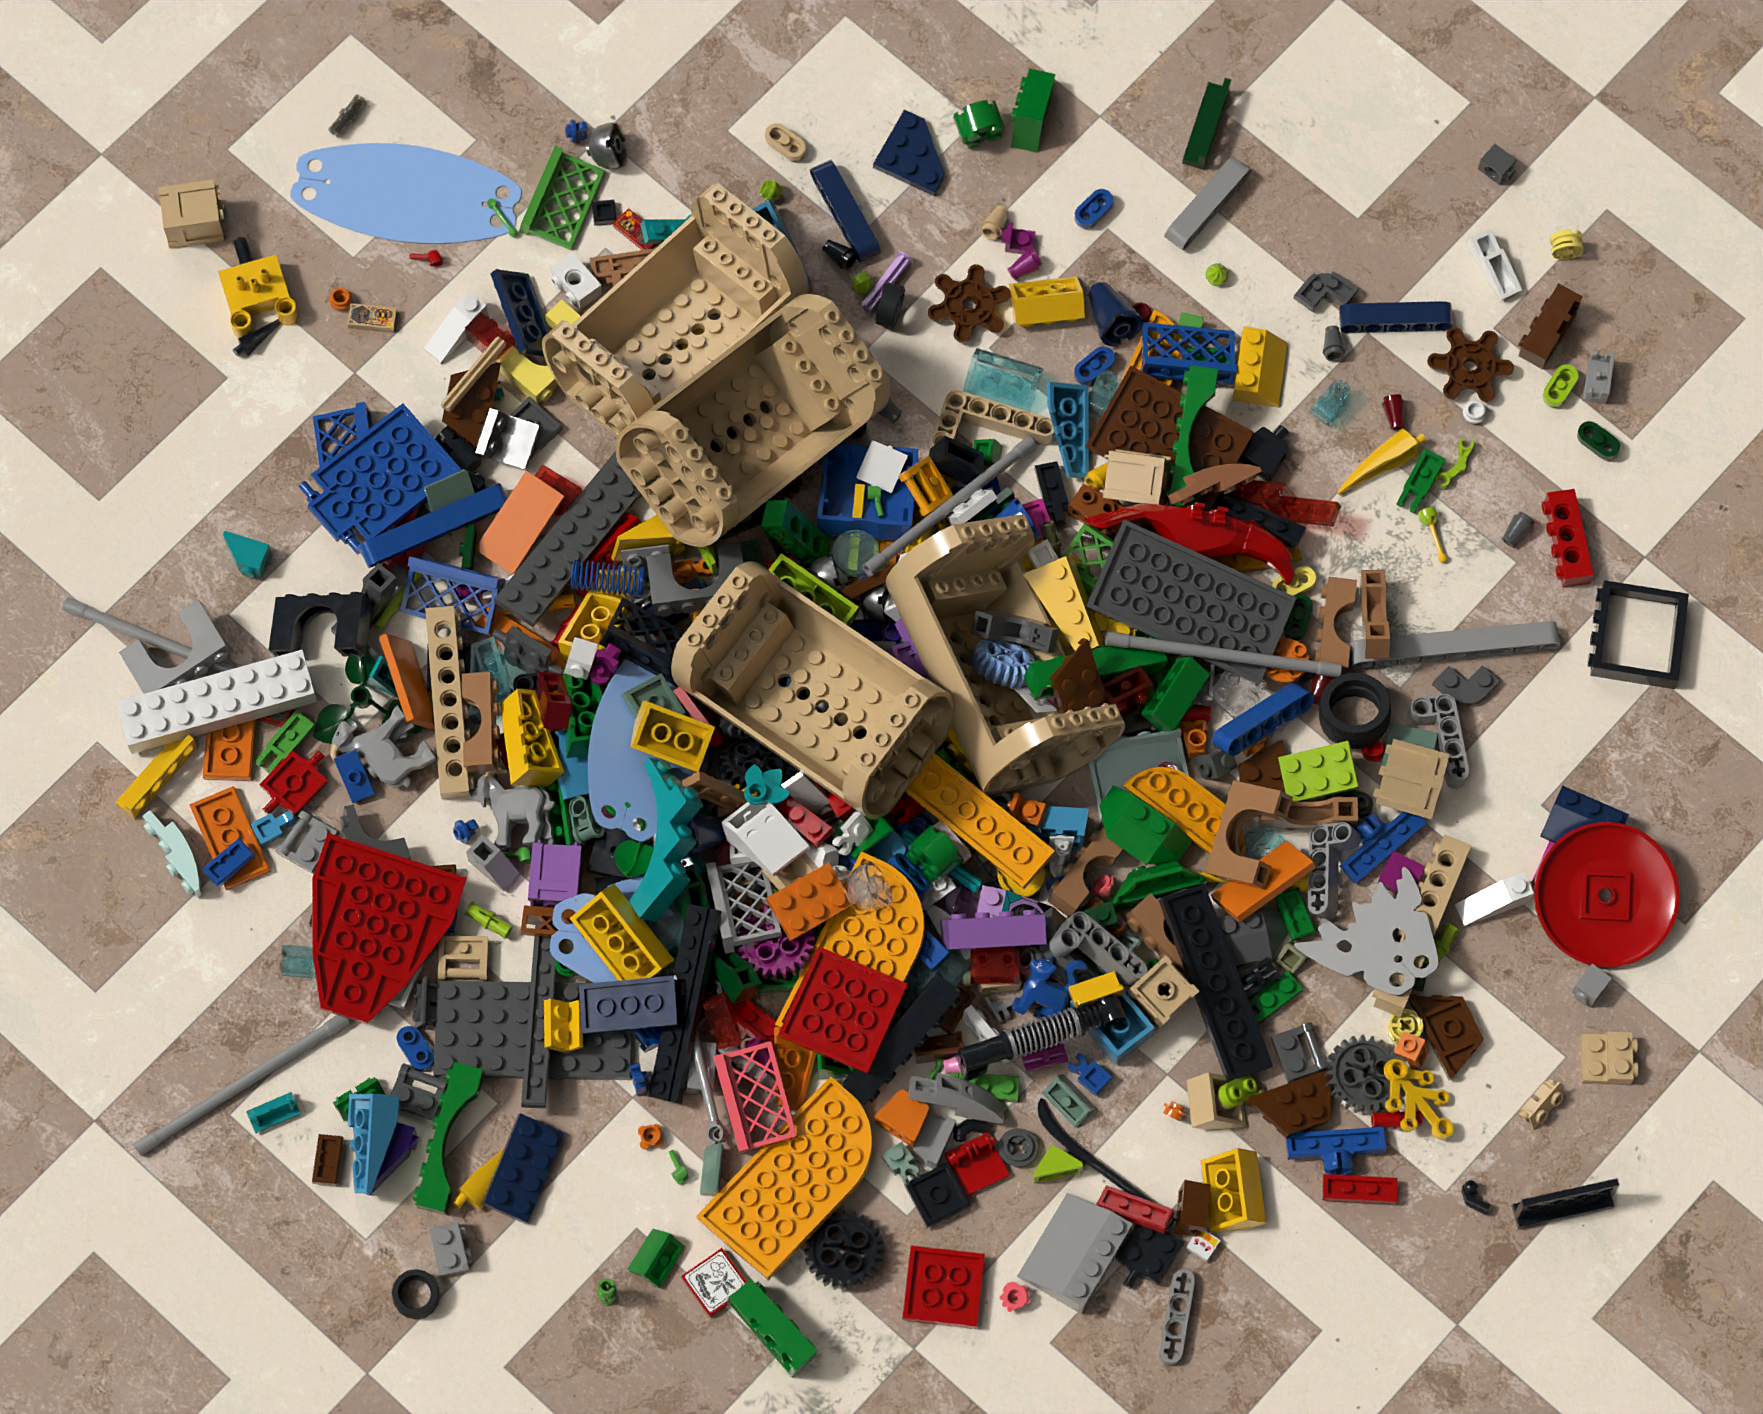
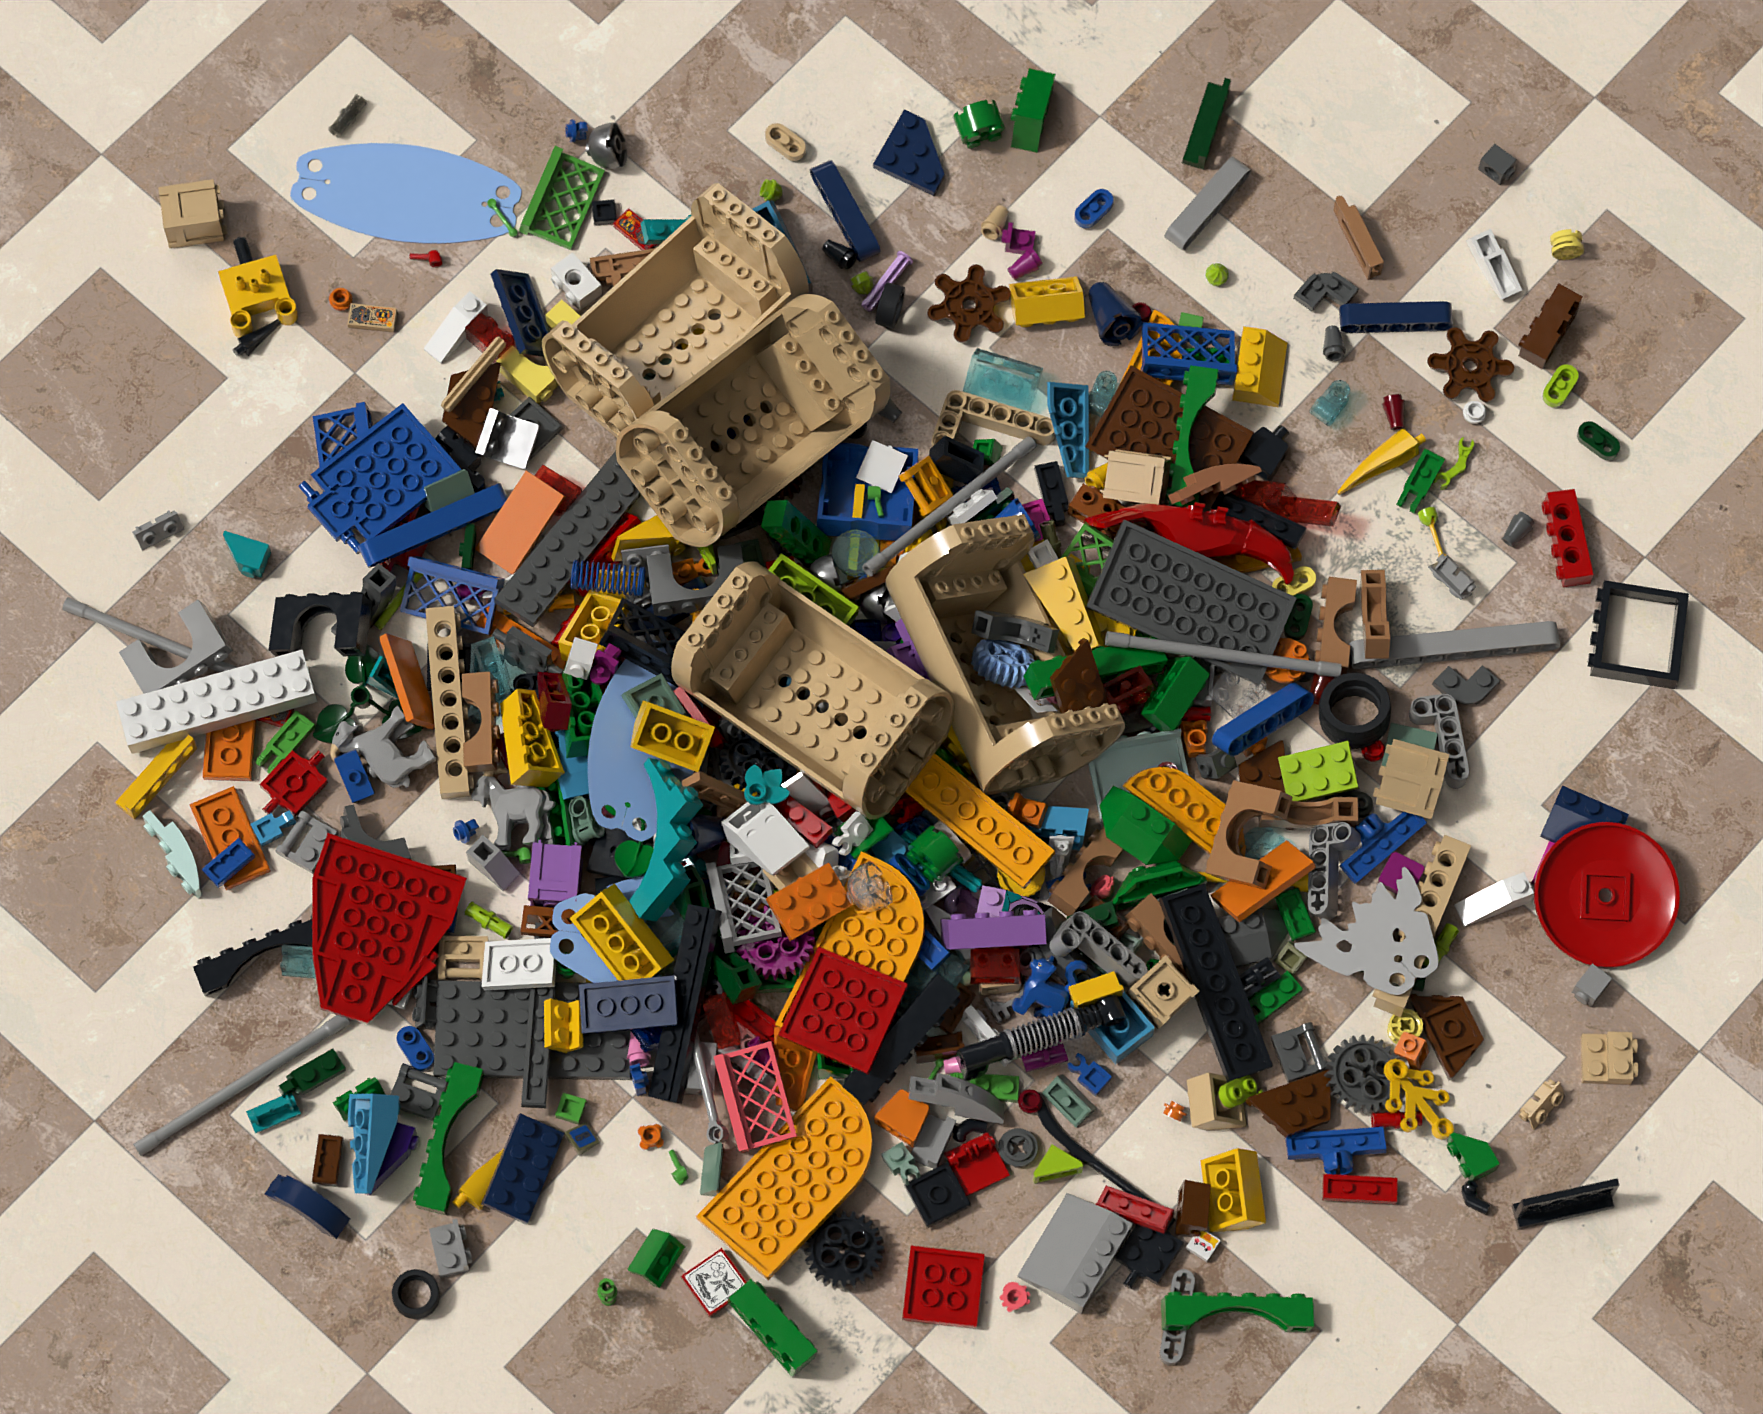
blue plate [1074,346,1115,385] -> none
light grey hinge [1582,350,1615,404] -> none
none -> light grey hinge [132,510,184,550]
none -> black arch [193,915,312,996]
none -> dark blue arch [265,1174,350,1239]
none -> dark green hinge [278,1048,346,1098]
none -> red piece [392,950,439,1006]
none -> white plate [482,938,557,991]
none -> bright green plate [555,1093,587,1125]
none -> slope [565,1122,600,1156]
none -> bright pink cone [627,1029,651,1067]
none -> dark red plate [1018,1089,1043,1114]
none -> green arch [1161,1292,1314,1332]
none -> medium nougat hinge [1333,196,1384,280]
none -> light grey hinge [1428,554,1476,600]
none -> green slope [1446,1133,1500,1181]

